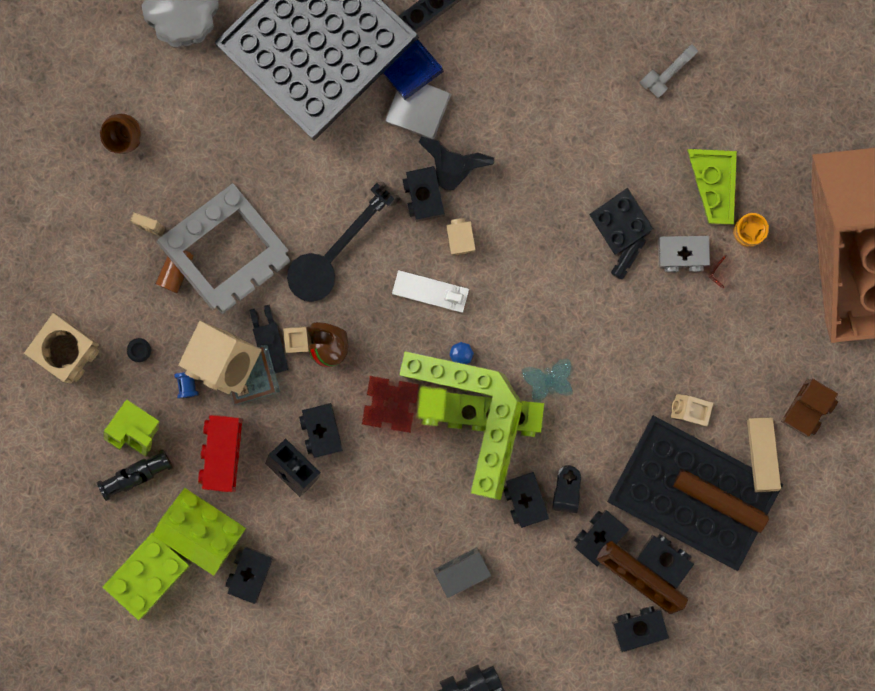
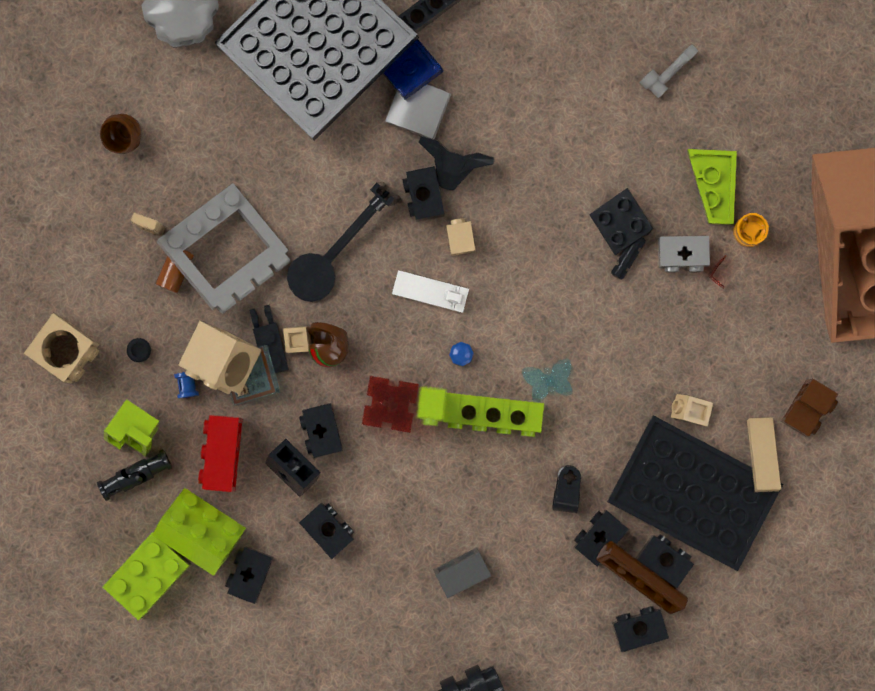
lime brick [399,351,523,500] -> none
black brick [503,472,549,528] -> none
reddish brown brick [673,469,769,533] -> none
none -> black brick [299,503,354,559]

